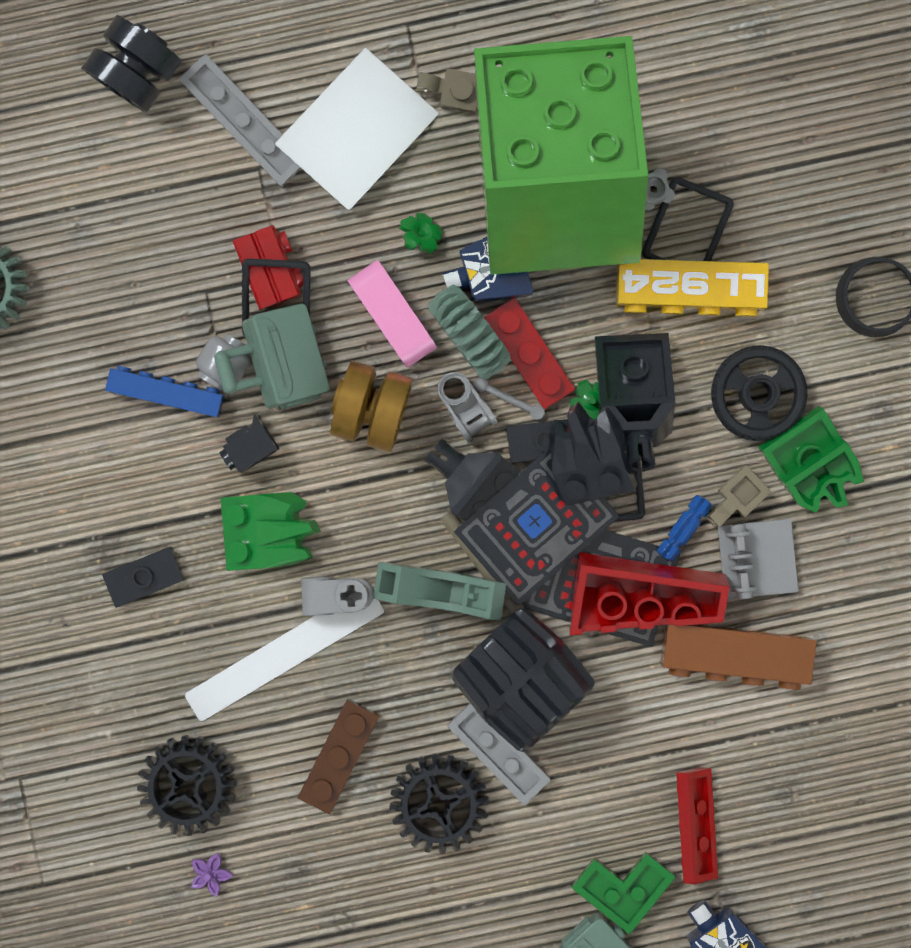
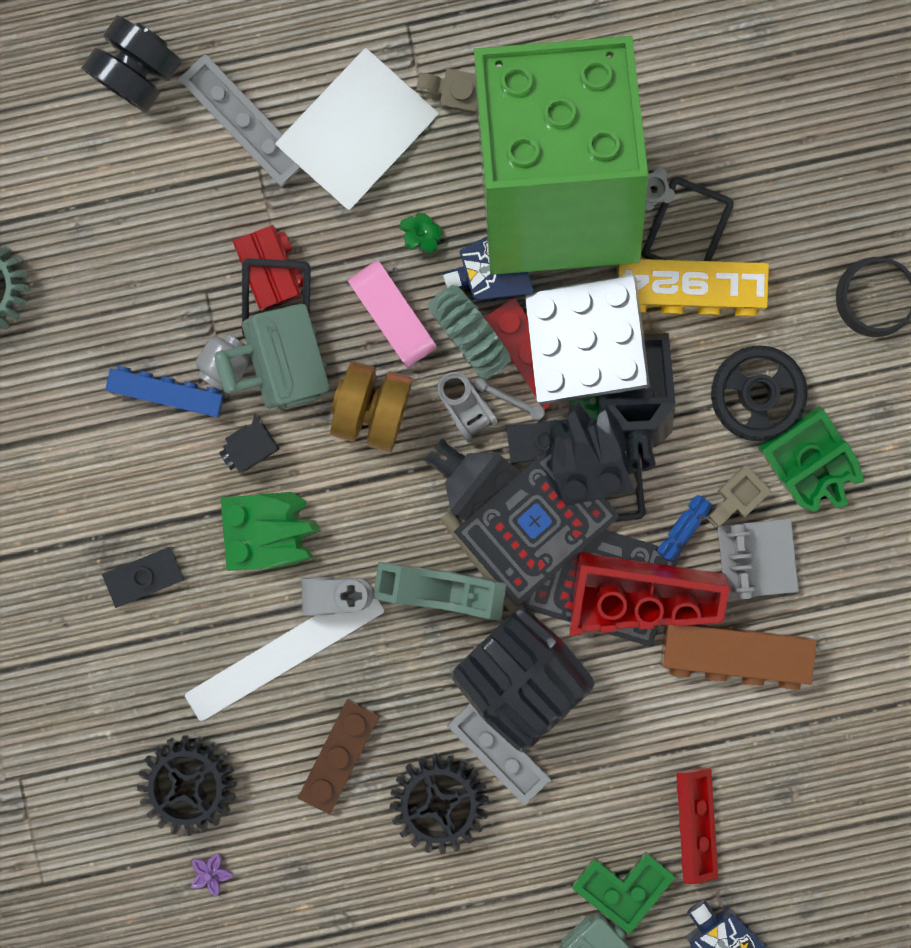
none -> plate [525,275,650,405]

